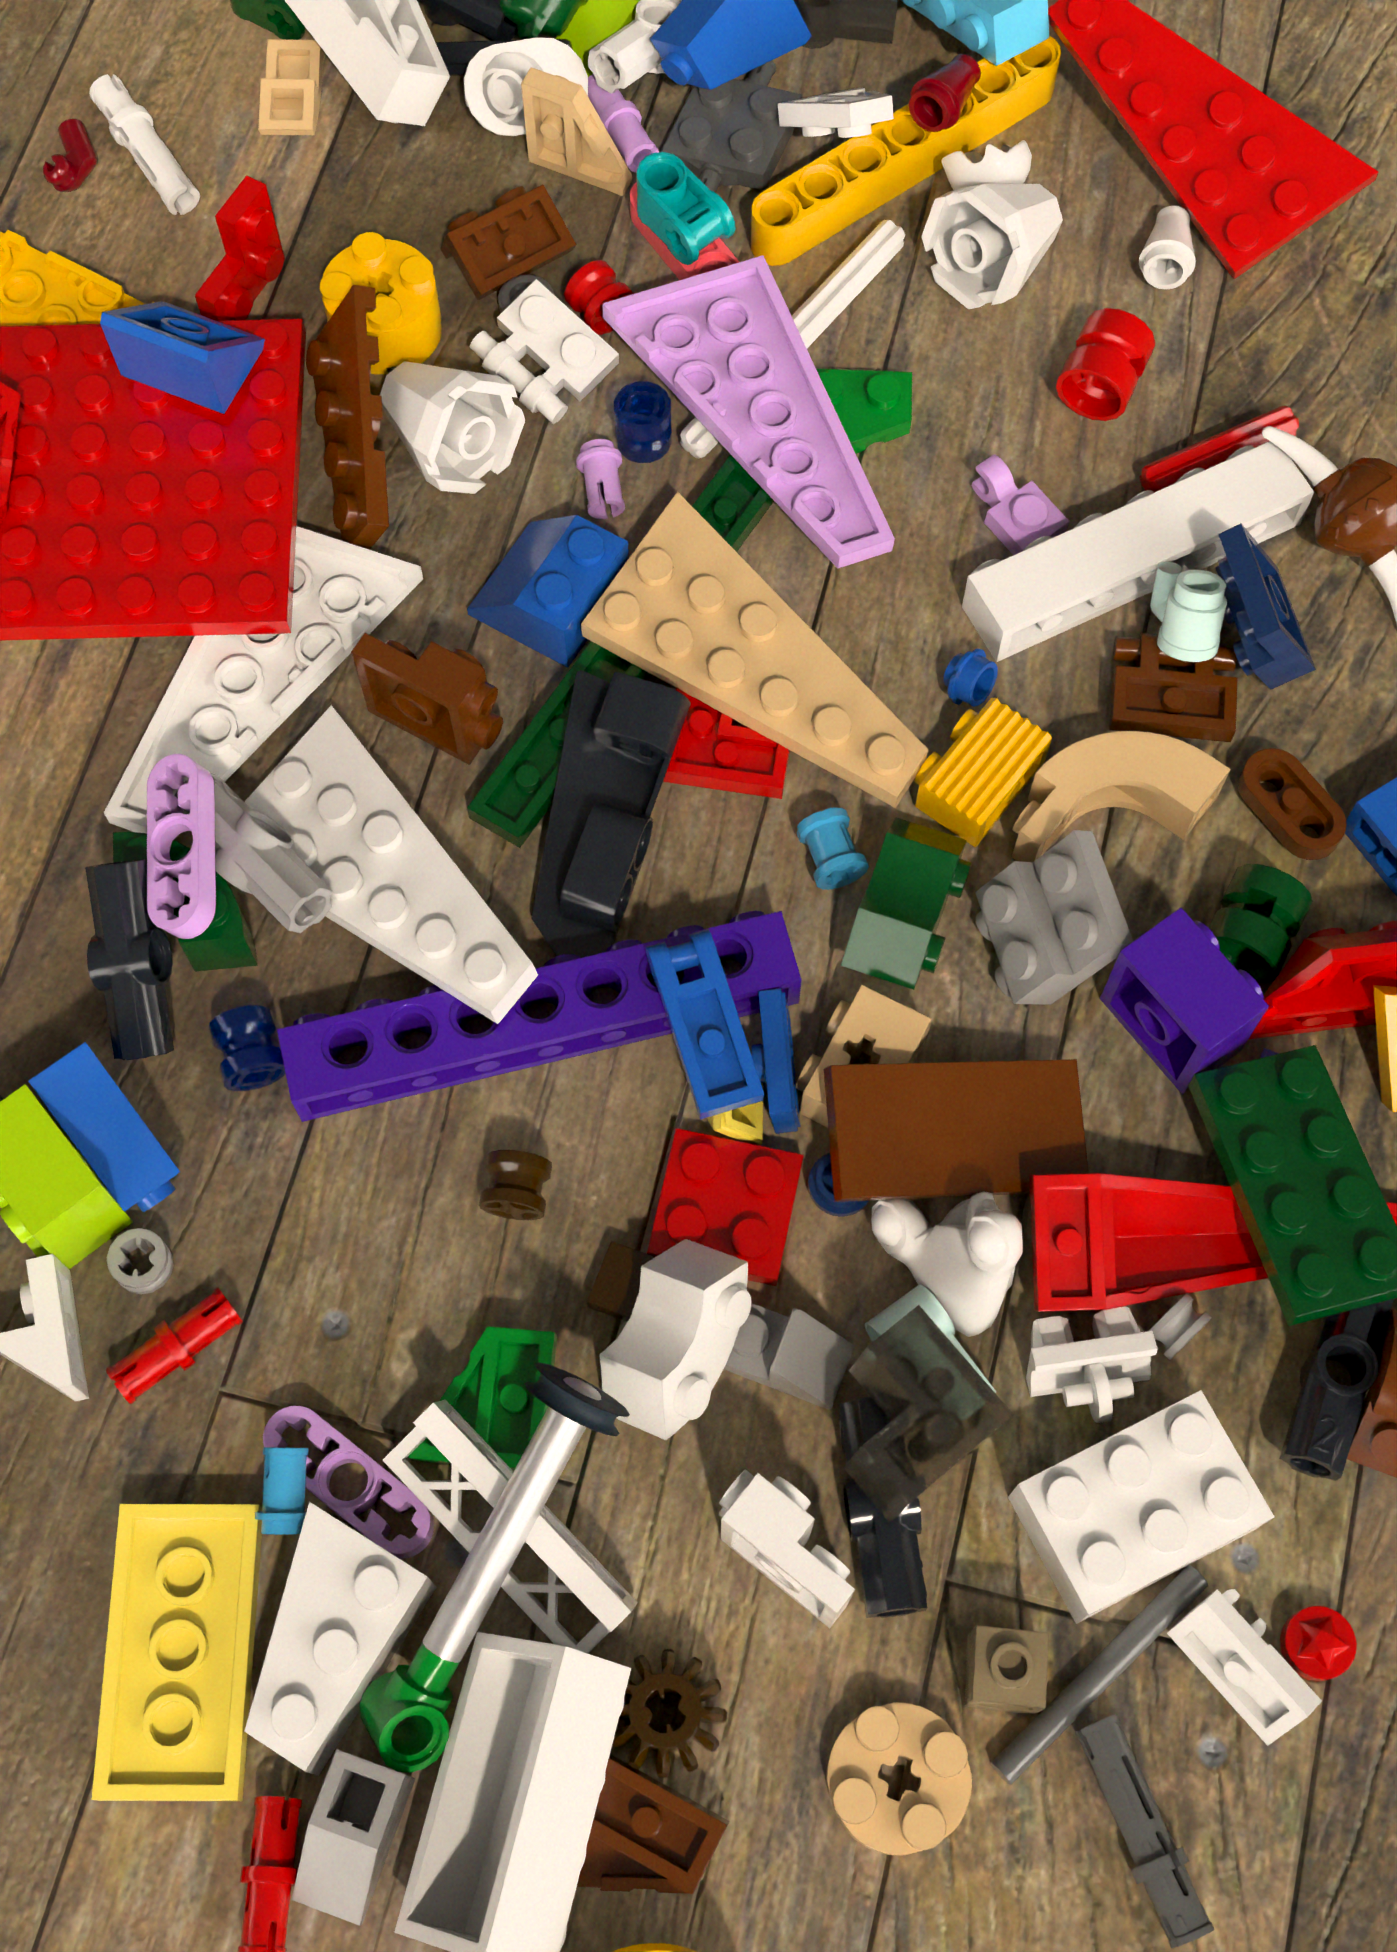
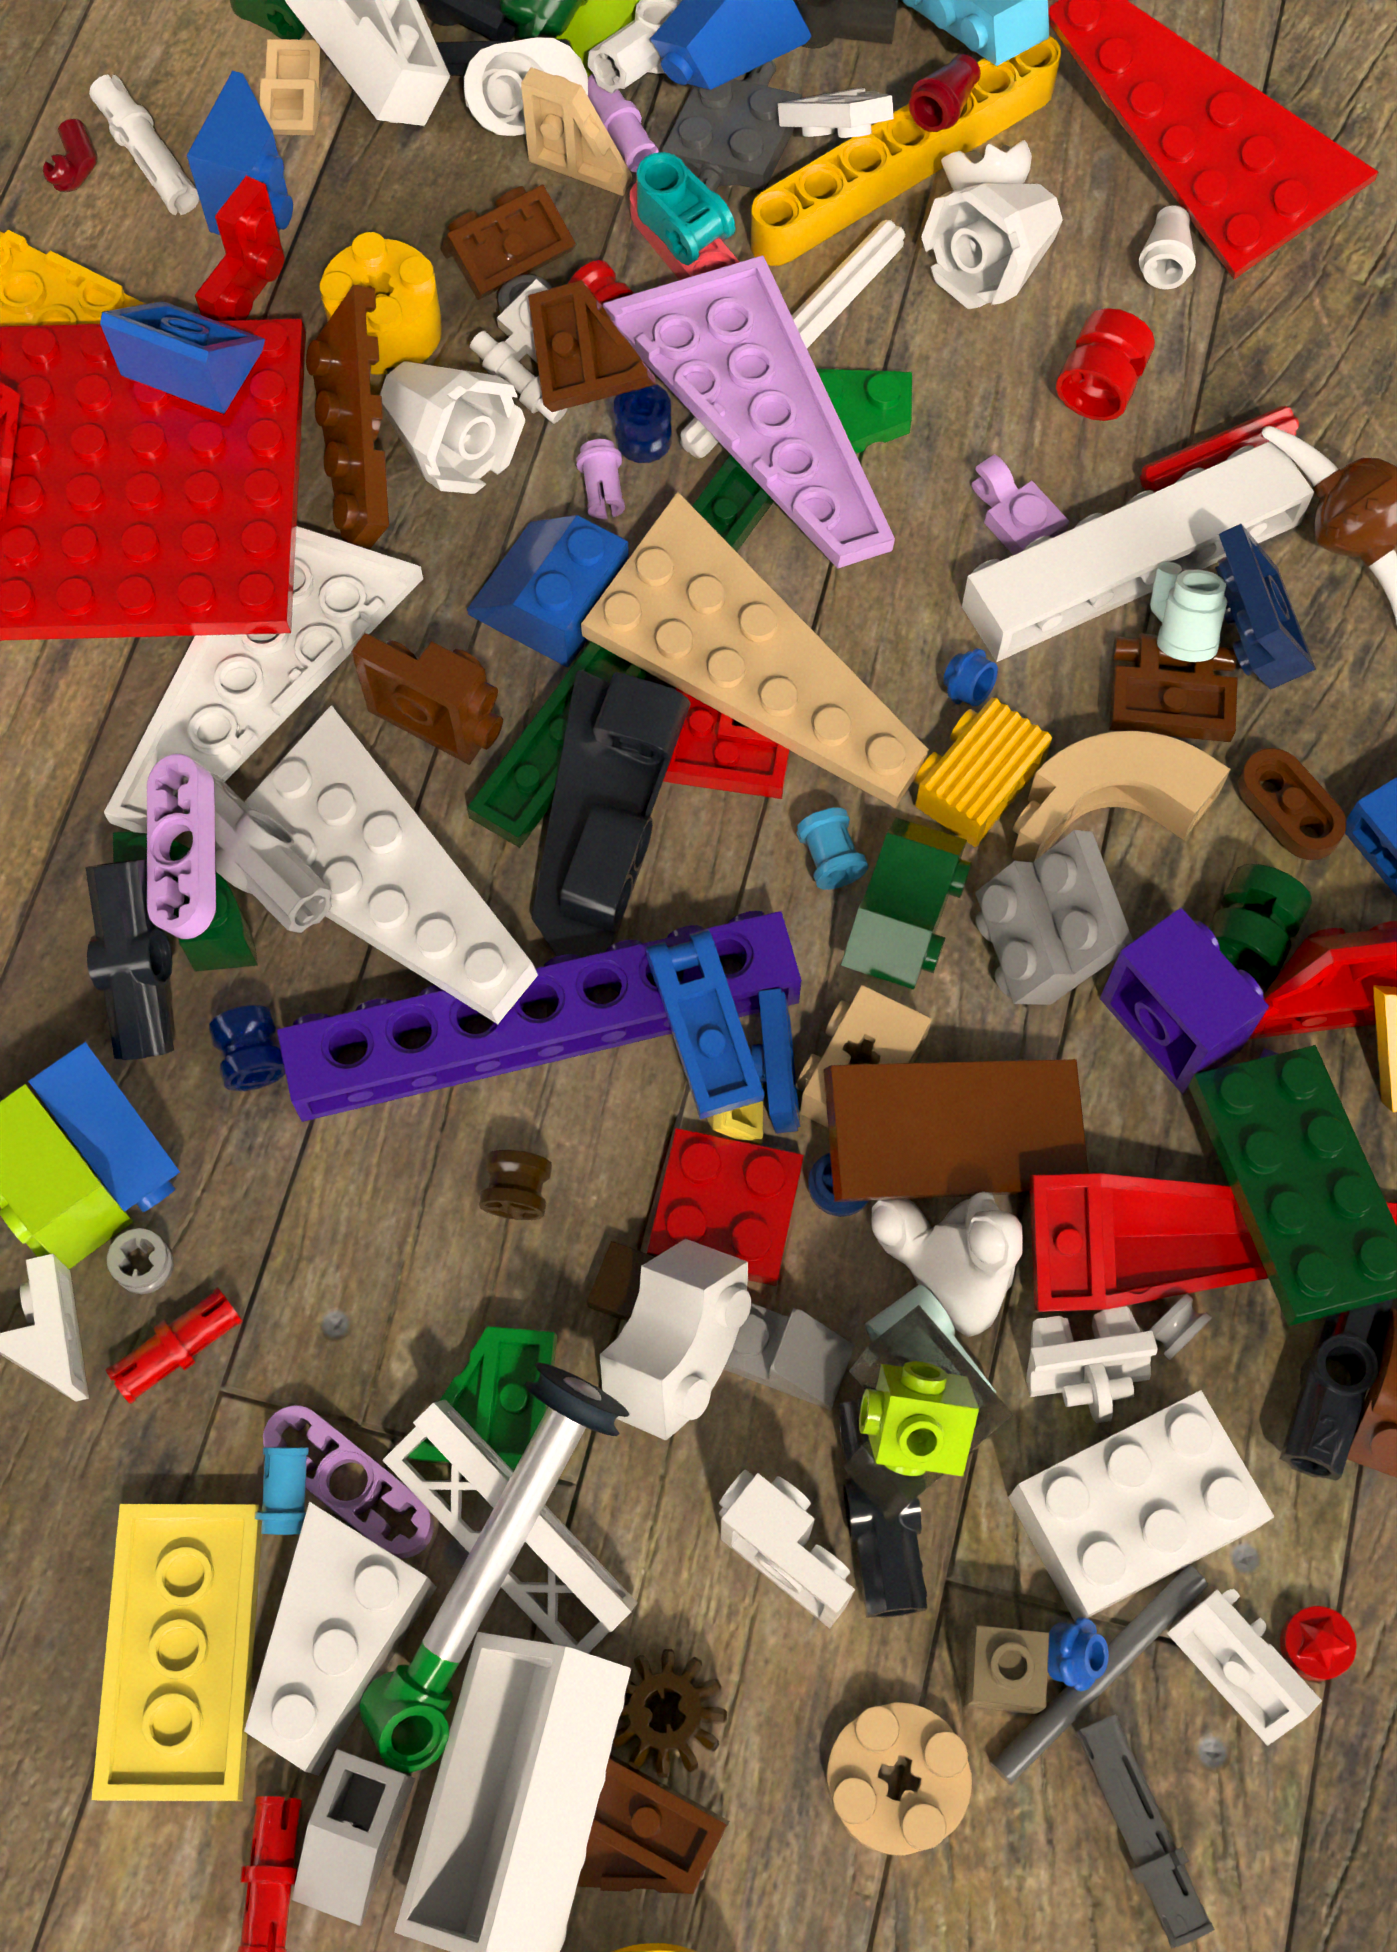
none -> blue slope [187,70,293,235]
none -> reddish brown wing [528,280,656,412]
none -> lime brick [859,1361,979,1476]
none -> blue plate [1048,1617,1109,1691]

